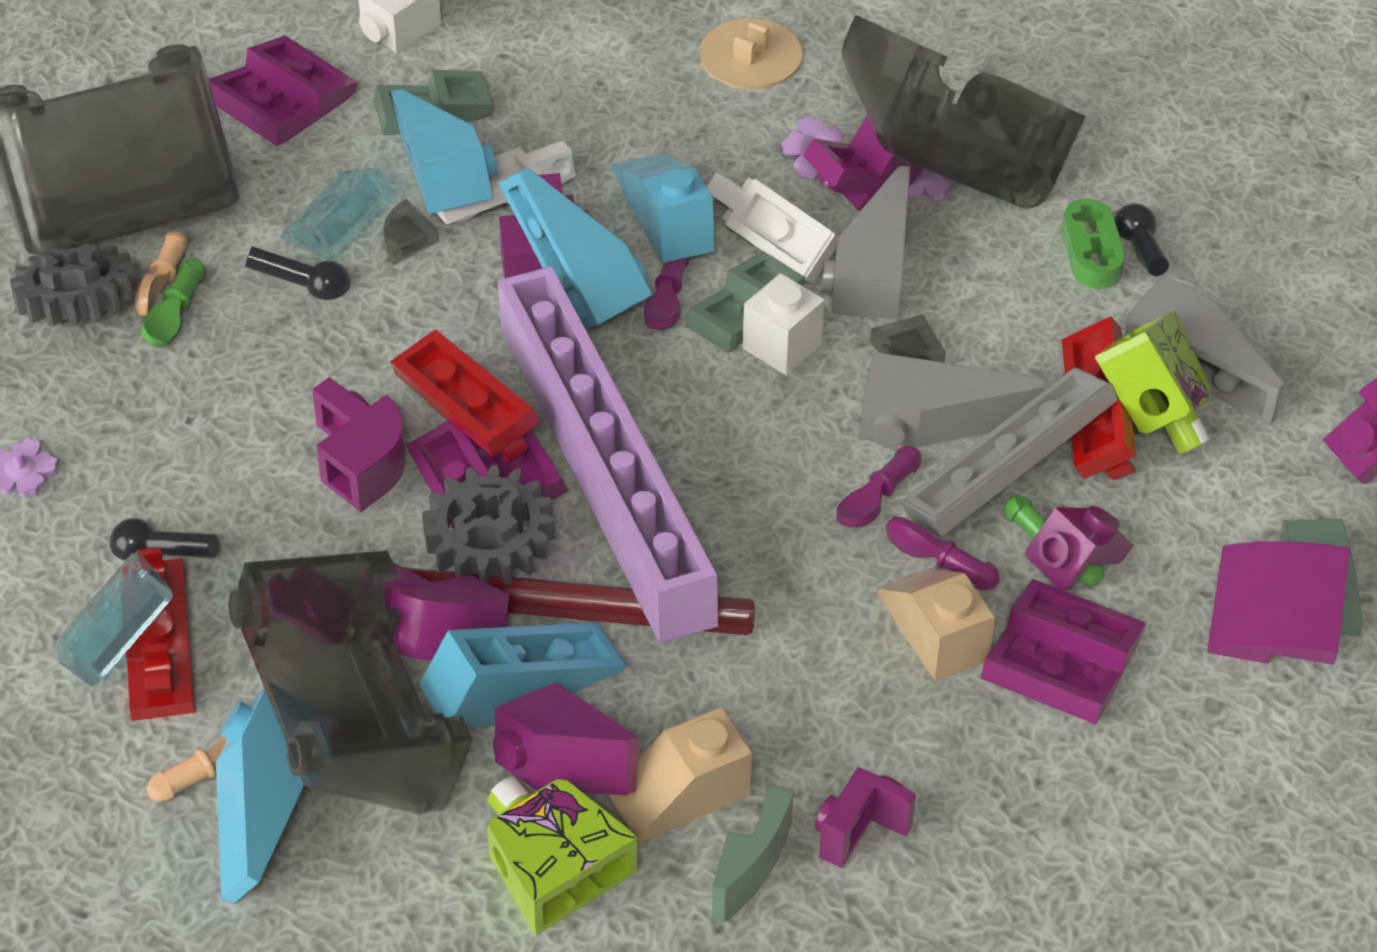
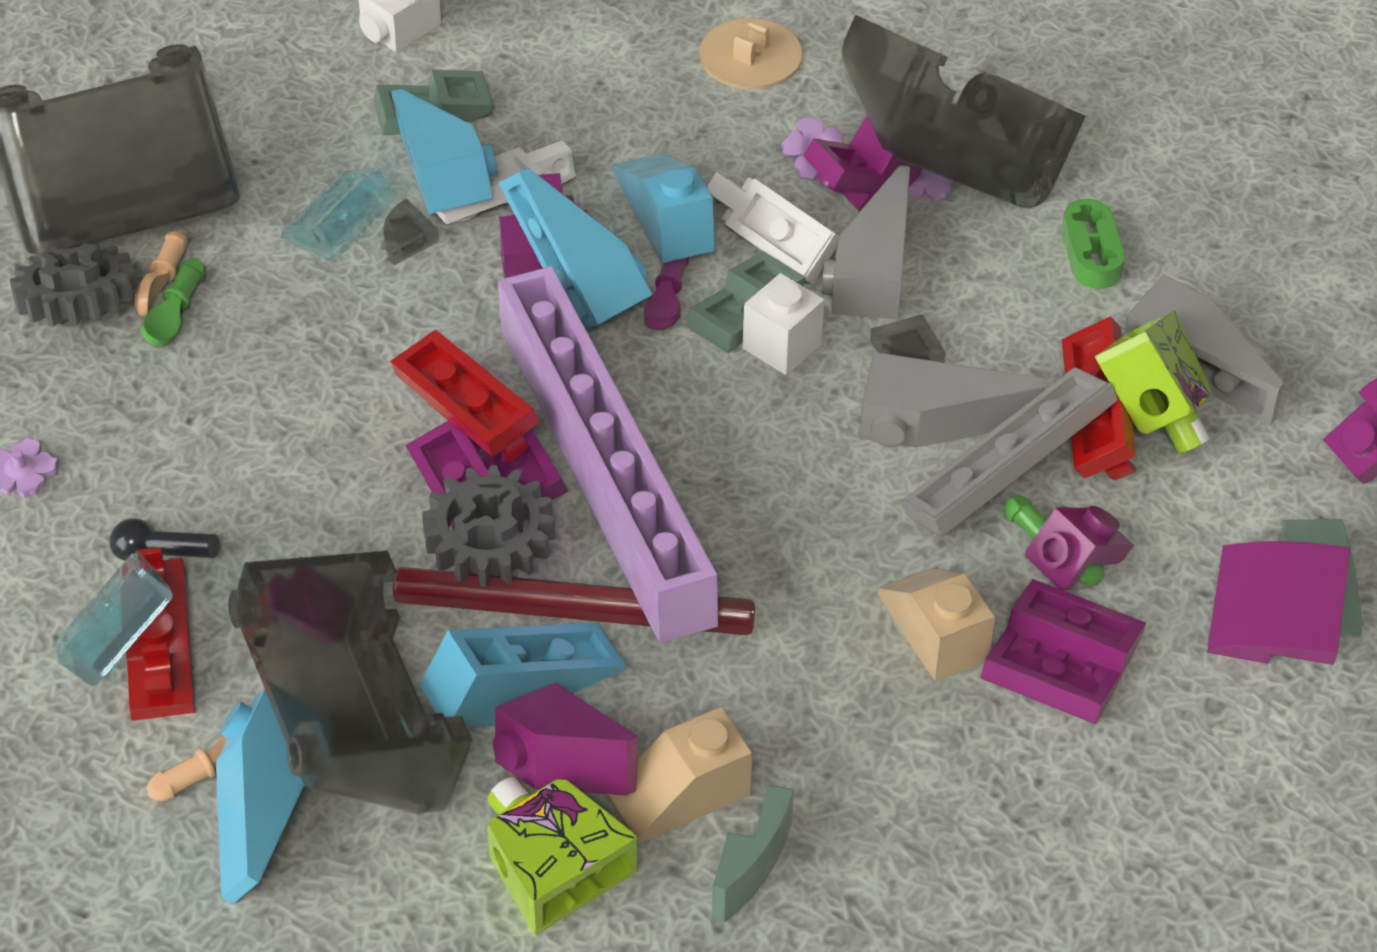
magenta slope [204,35,357,146] -> none
black bar [245,246,351,300] -> none
magenta brick [312,377,406,512] -> none
magenta brick [369,562,509,661] -> none
magenta bracket [815,767,916,868] -> none
magenta piece [837,446,922,527] -> none
magenta piece [886,516,1000,591] -> none
black bar [1114,203,1169,276] -> none

